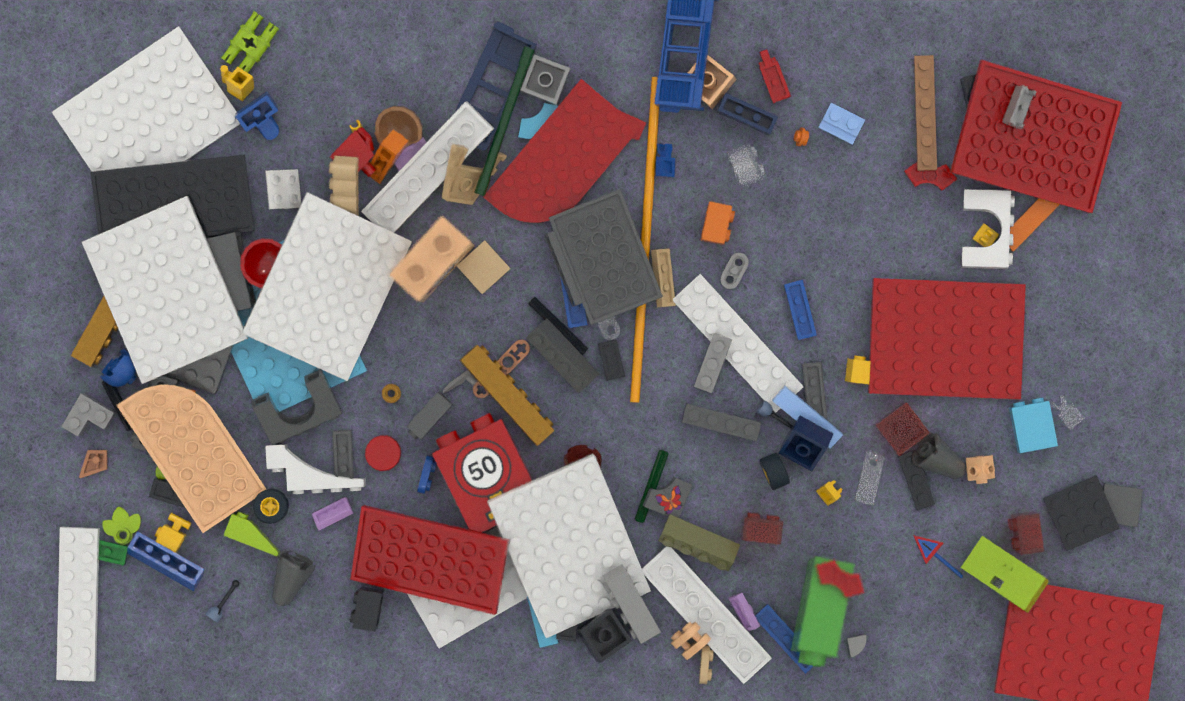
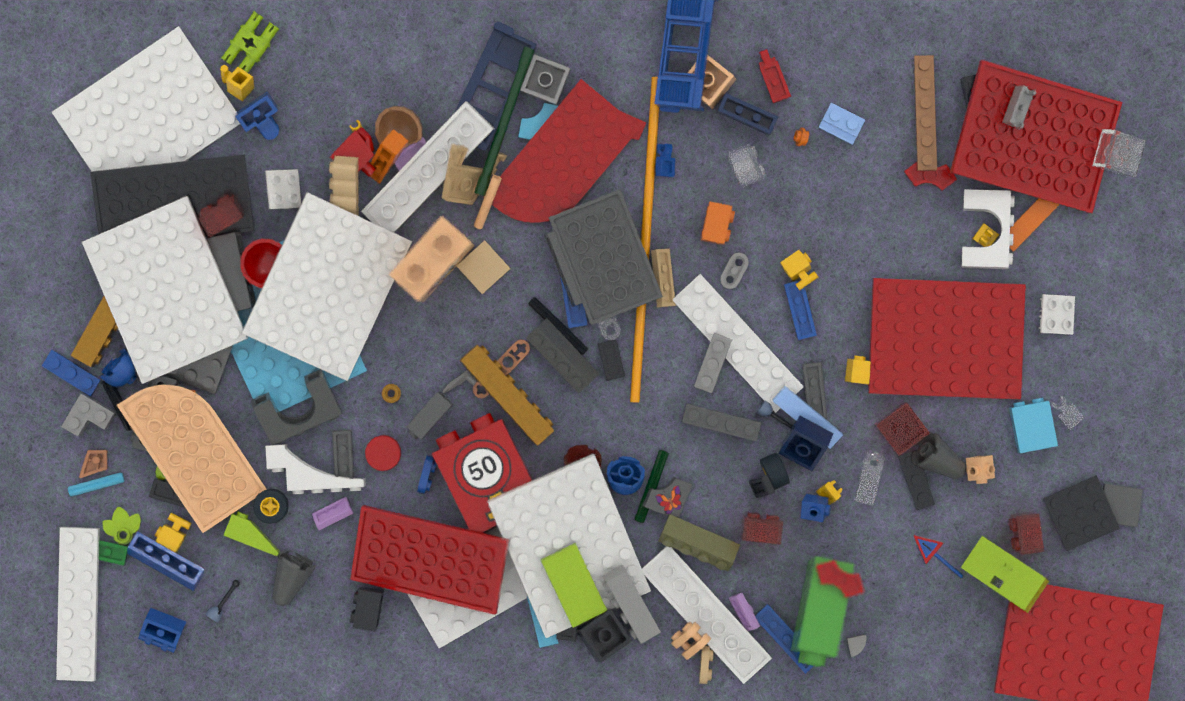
none -> blue plate [42,350,101,396]
none -> medium azure axle [68,472,124,496]
none -> blue brick [138,608,186,653]
none -> clear red brick [197,194,245,237]
none -> light nougat piece [474,175,502,229]
none -> lime tile [541,543,607,628]
none -> blue cylinder [606,456,645,495]
none -> black plate [749,475,775,498]
none -> yellow brick [780,250,818,291]
none -> blue brick [800,494,831,522]
none -> white hinge [1039,294,1075,335]
none -> clear brick [1092,129,1146,178]

